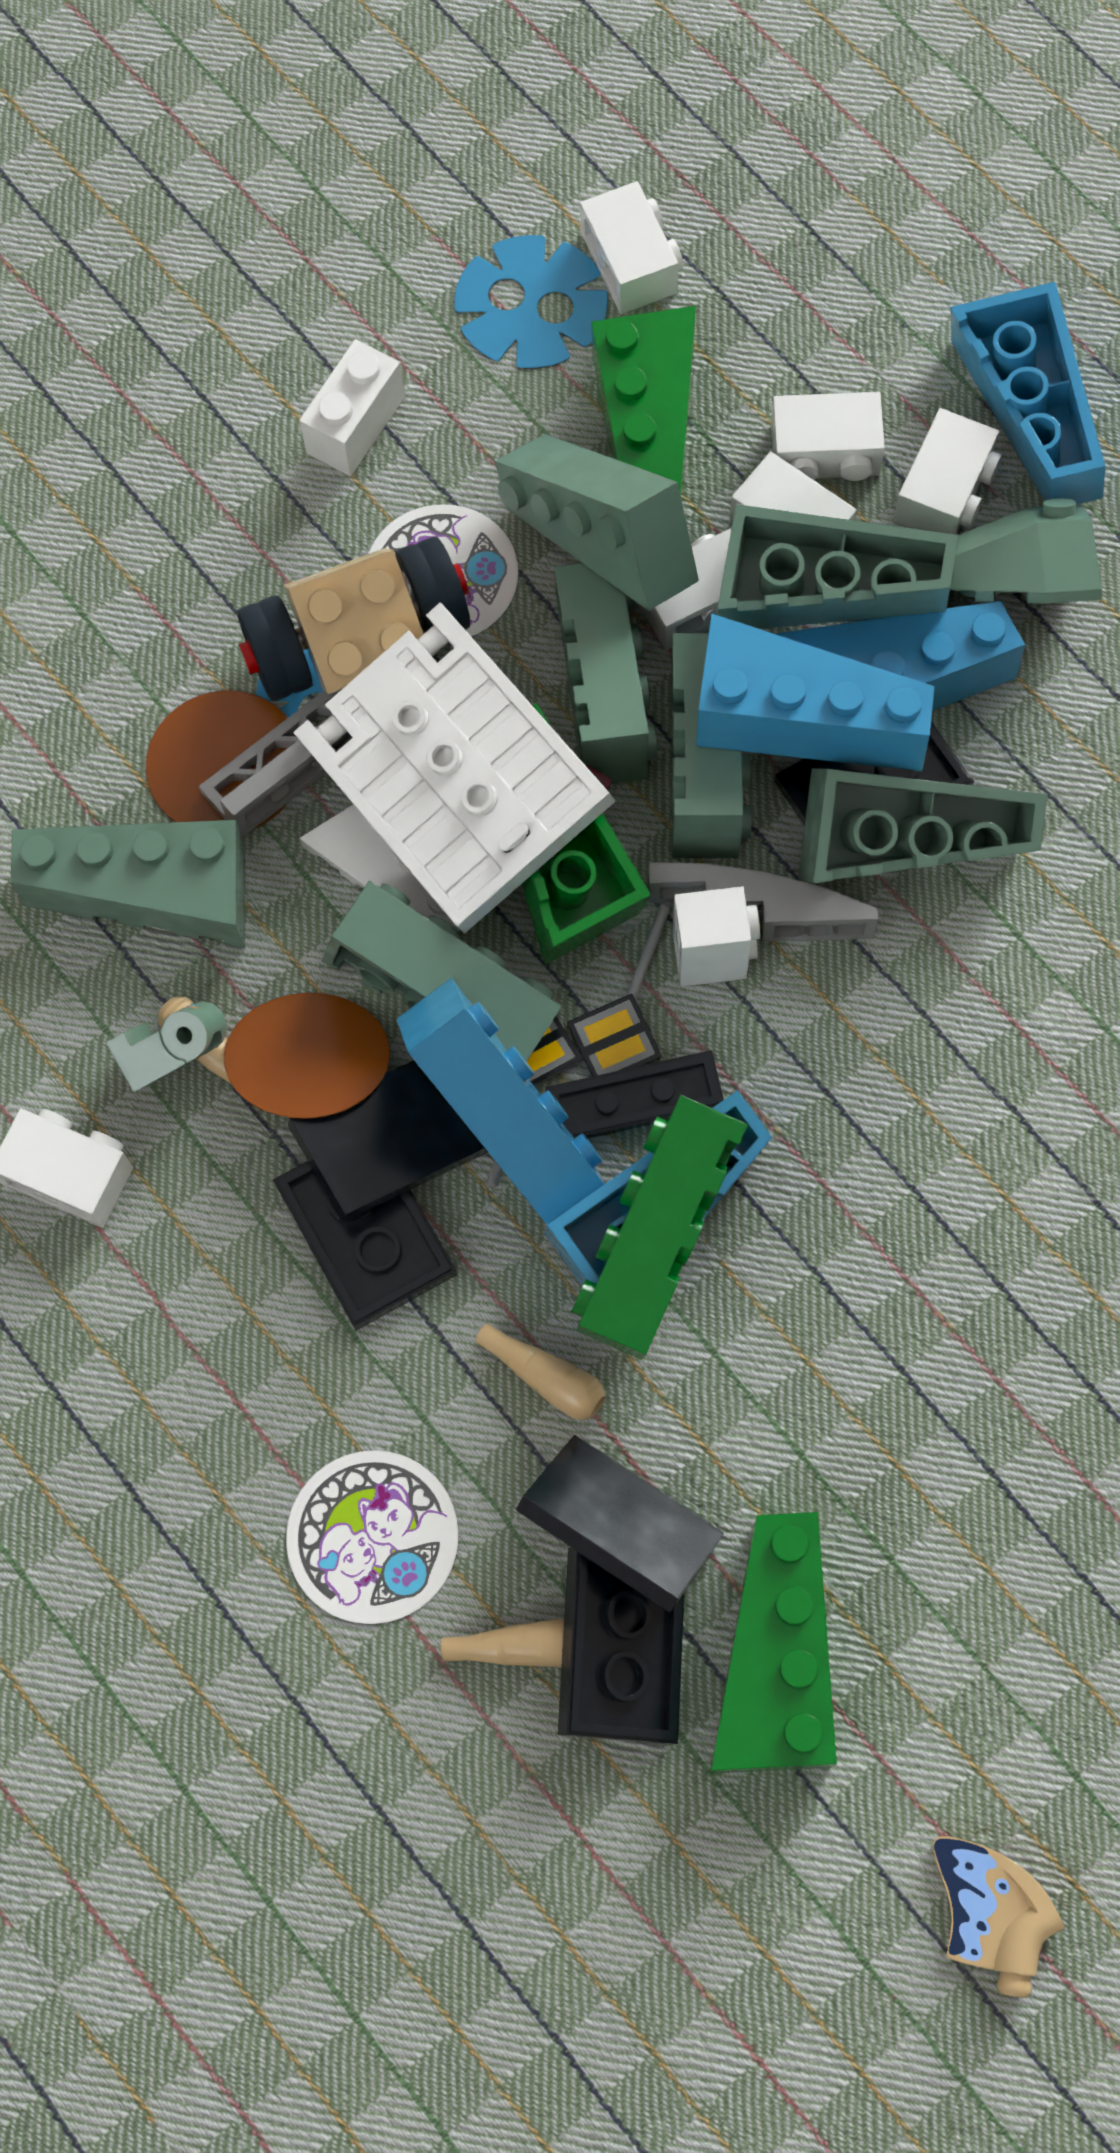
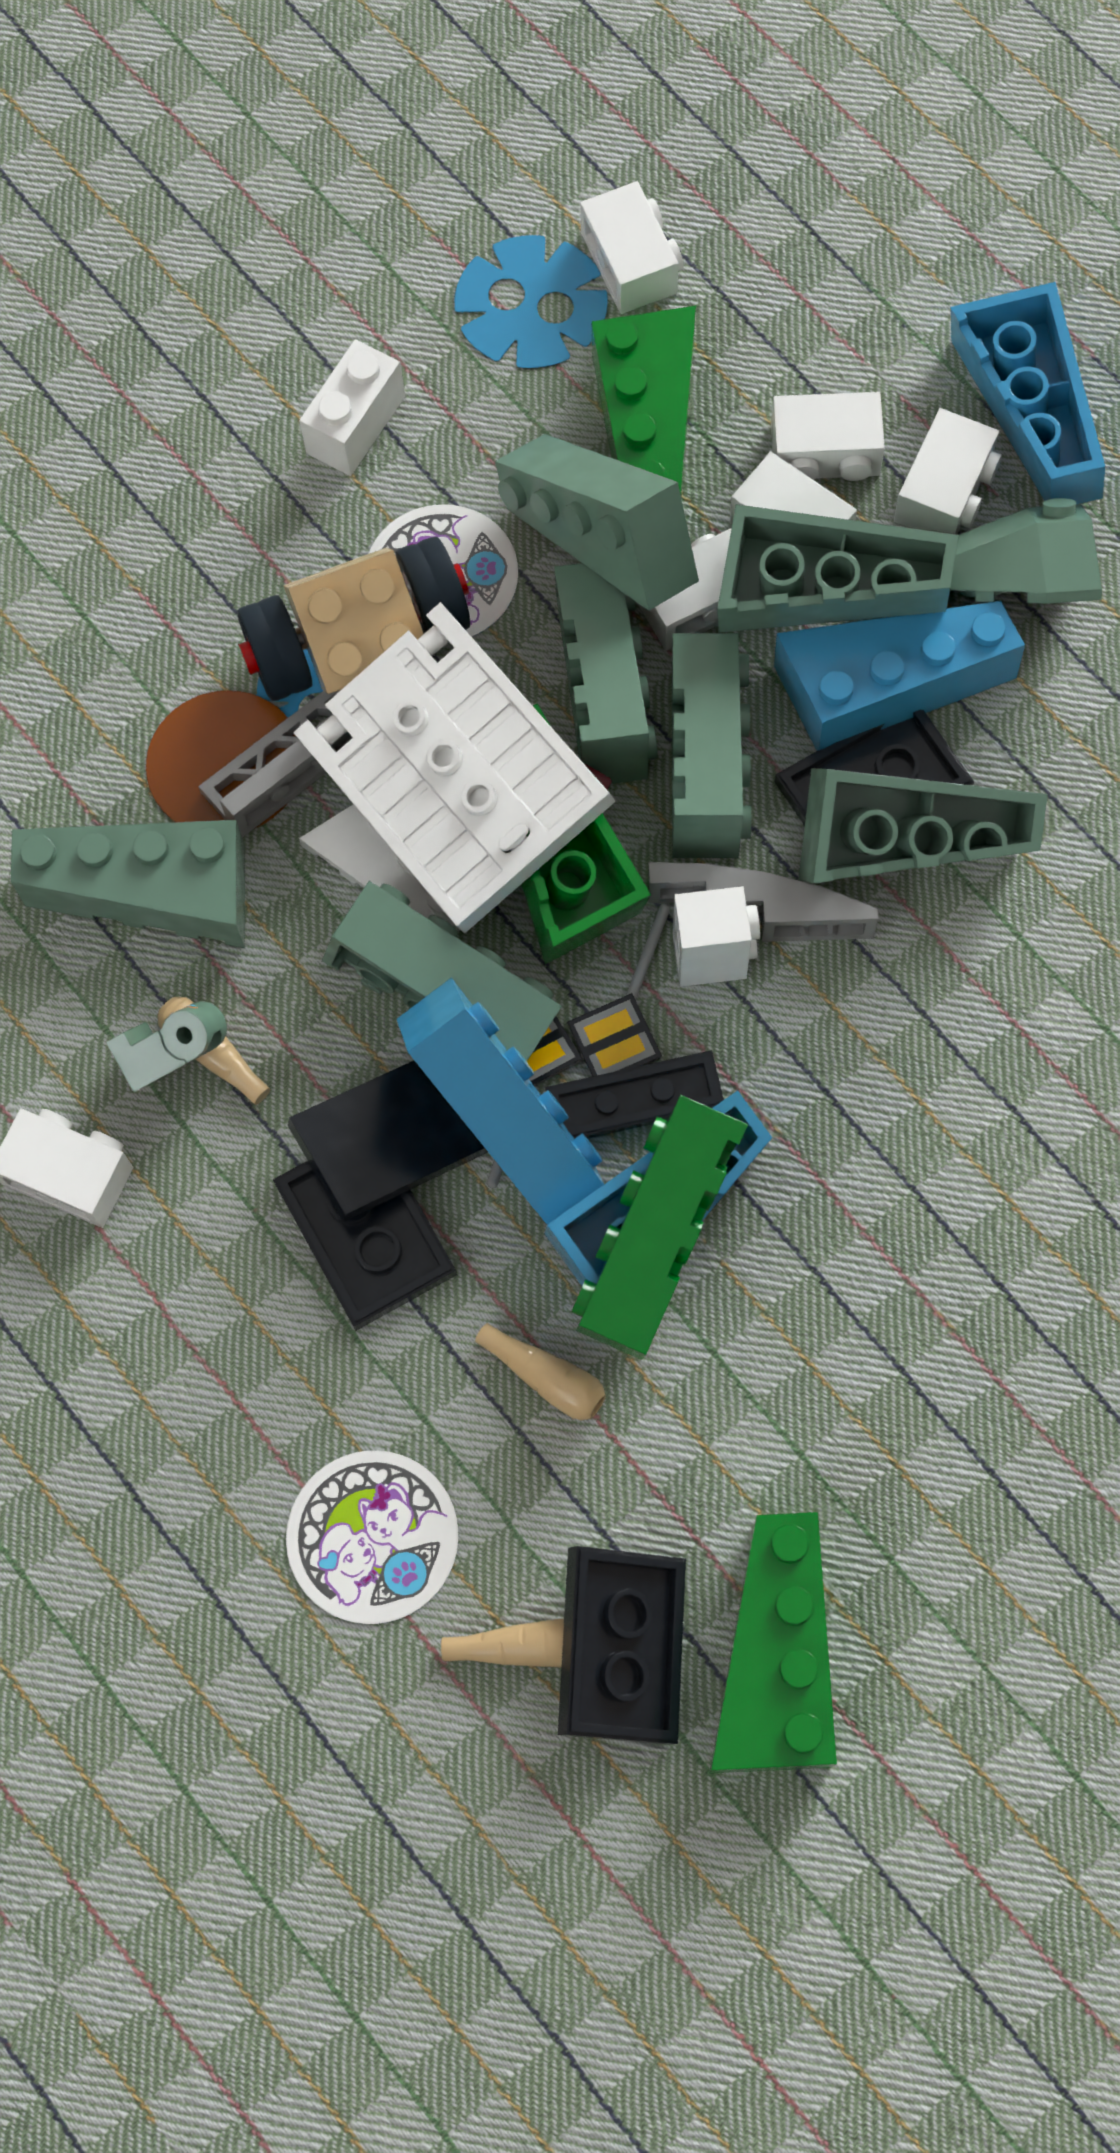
dark orange sticker [224,993,390,1119] -> none
black tile [516,1435,724,1612] -> none
dark azure wedge [696,613,934,771] -> none
arm [933,1836,1065,1998] -> none

